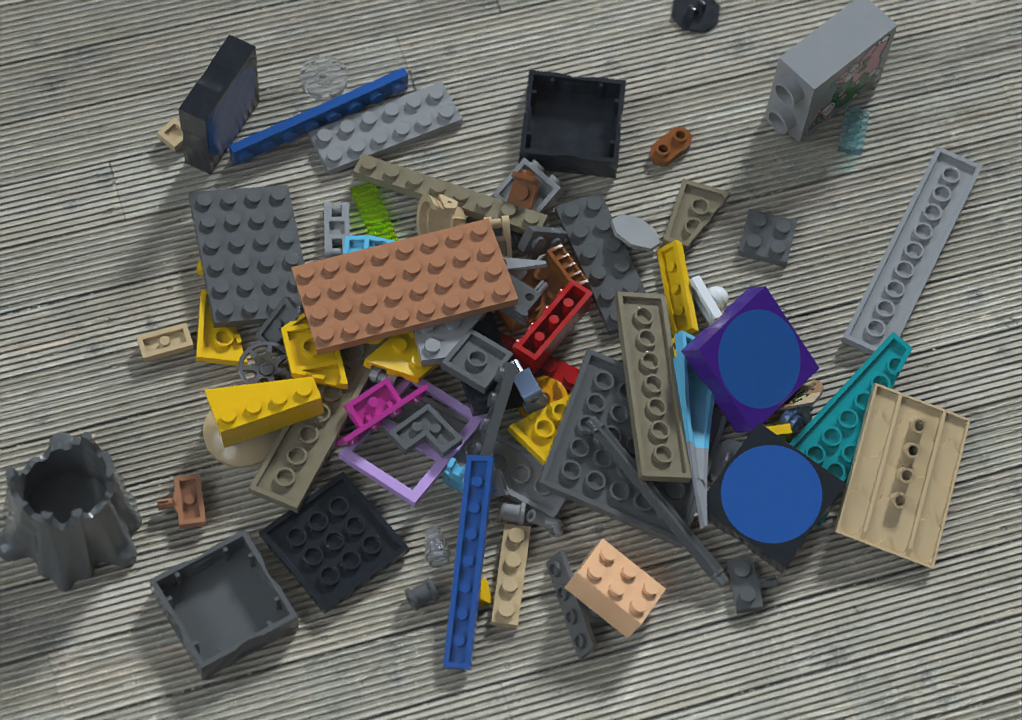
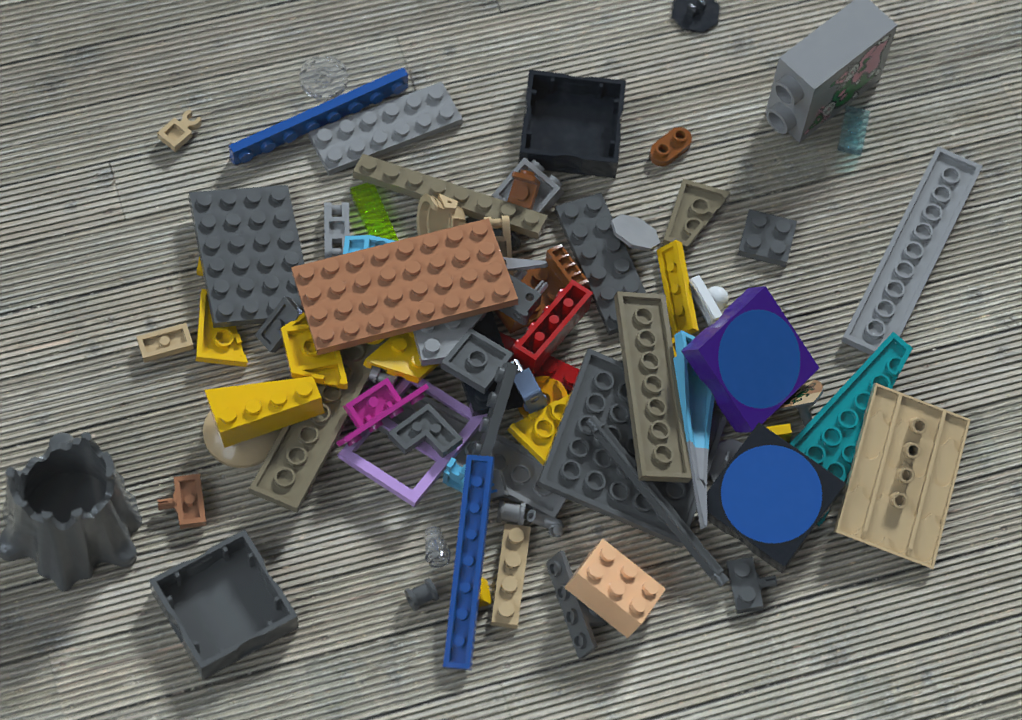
black tile [178,34,260,175] -> none
dark grey wheel [238,342,292,385] -> none
black plate [259,472,409,614] -> none
dark grey plate [517,226,568,260] -> none
medium blue plate [779,408,803,430] -> none

